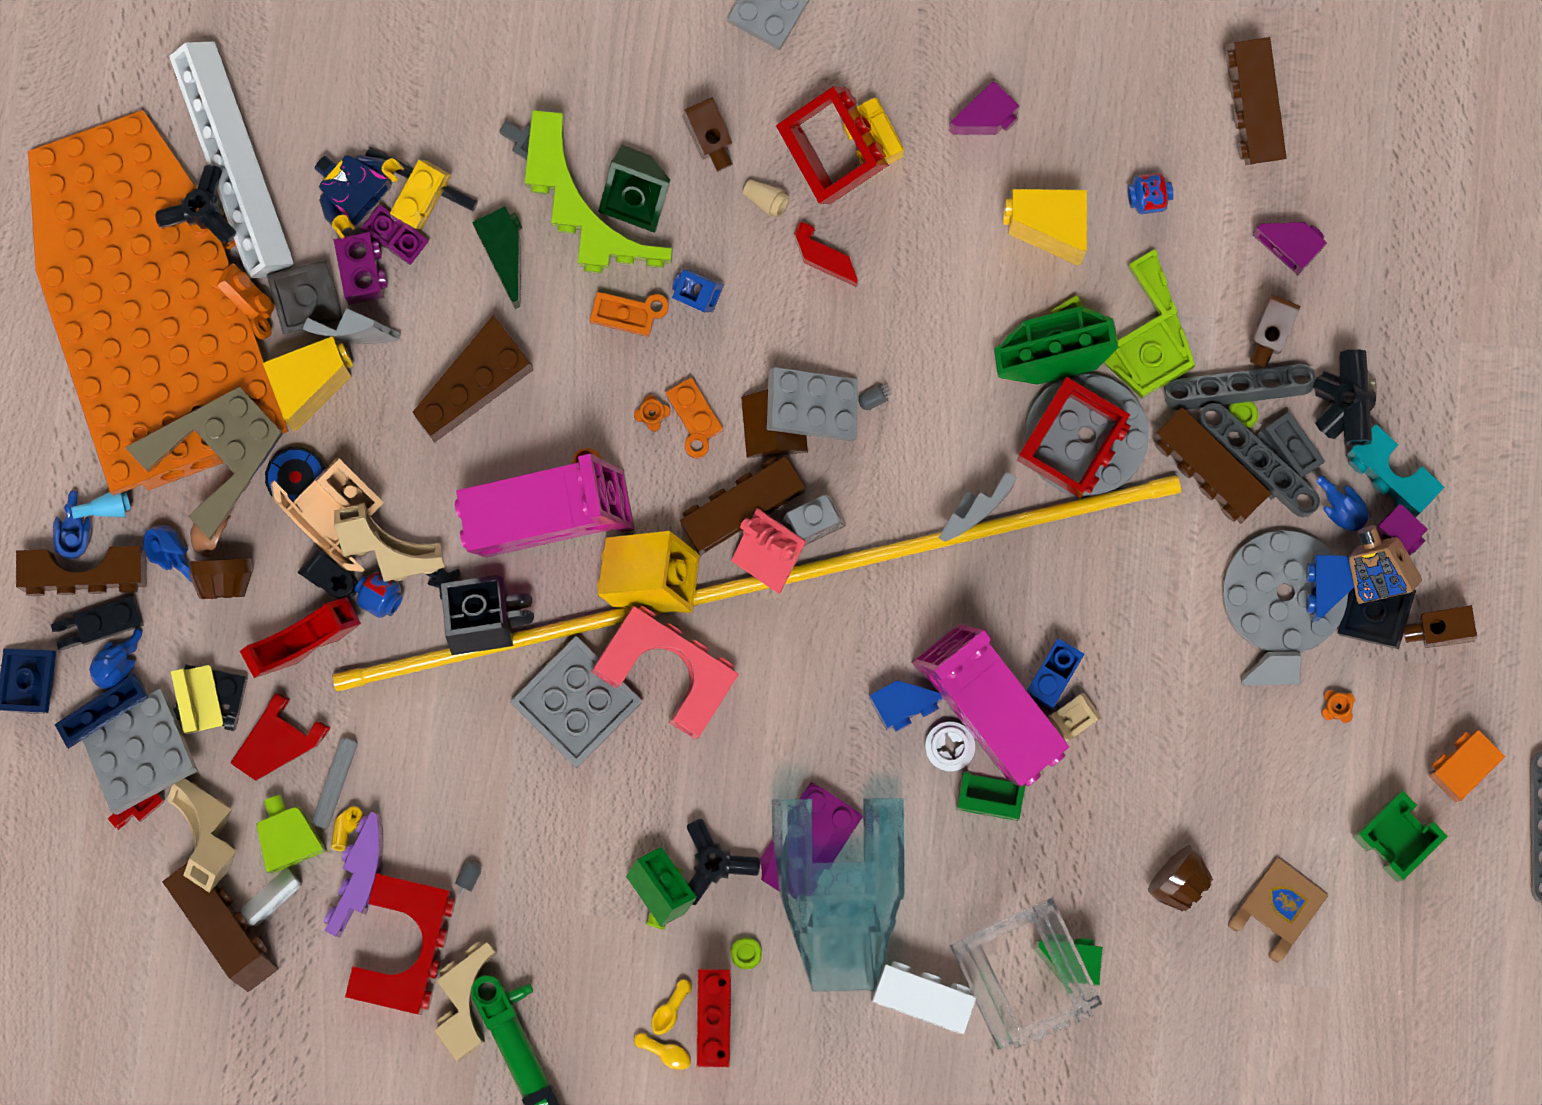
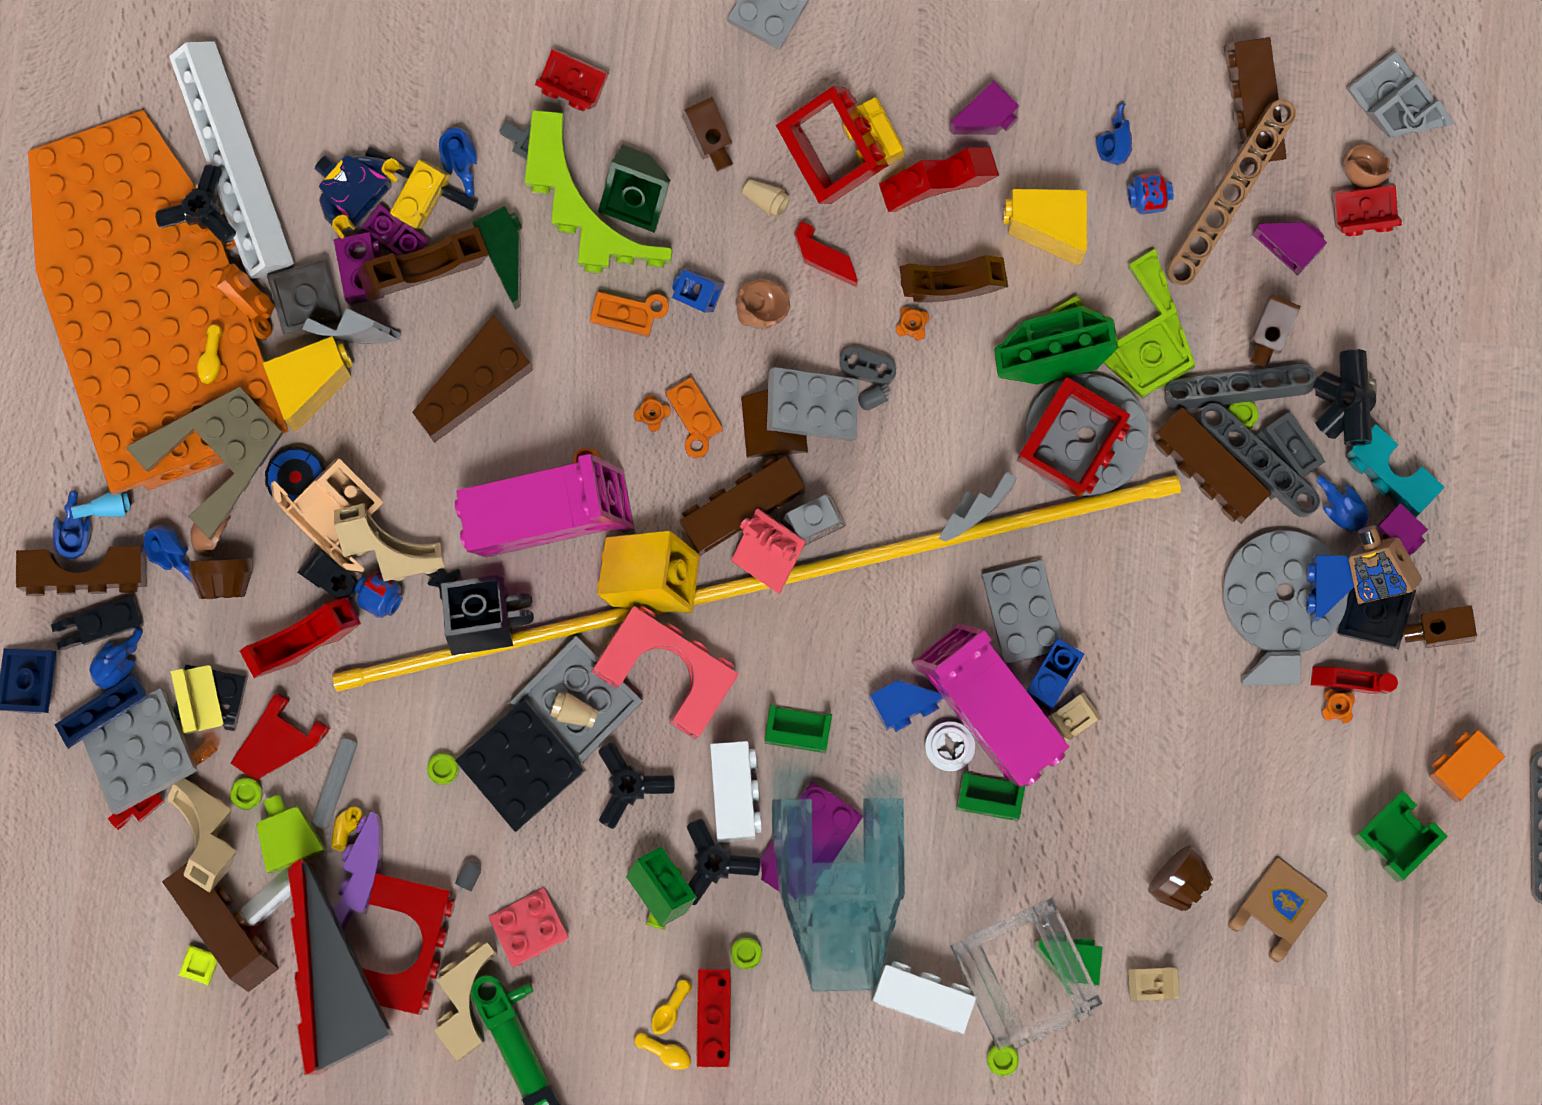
none -> neon yellow tile [179,945,218,985]
none -> clear orange tile [191,739,218,766]
none -> yellow piece [197,324,222,384]
none -> lime tile [230,778,263,810]
none -> dark grey piece [288,859,394,1076]
none -> reddish brown arch [357,227,489,301]
none -> lime tile [427,753,459,785]
none -> blue piece [439,128,477,197]
none -> black plate [455,699,587,832]
none -> coral hinge [488,888,569,968]
none -> red bracket [535,48,609,111]
none -> tan cone [549,692,598,728]
none -> black bush [598,742,675,829]
none -> white brick [710,741,761,843]
none -> nougat hair [735,279,791,330]
none -> green panel [764,704,832,753]
none -> dark grey beam [839,347,897,386]
none -> red arch [879,147,1000,212]
none -> orange plate [896,307,930,341]
none -> reddish brown arch [899,255,1008,302]
none -> light grey plate [982,560,1063,665]
none -> lime tile [987,1044,1019,1076]
none -> blue piece [1096,103,1132,165]
none -> tan bracket [1128,967,1180,1001]
none -> medium nougat beam [1166,99,1296,286]
none -> red piece [1310,667,1398,694]
none -> red bracket [1333,183,1402,236]
none -> nougat hair [1344,144,1391,188]
none -> light grey slope [1346,51,1455,137]

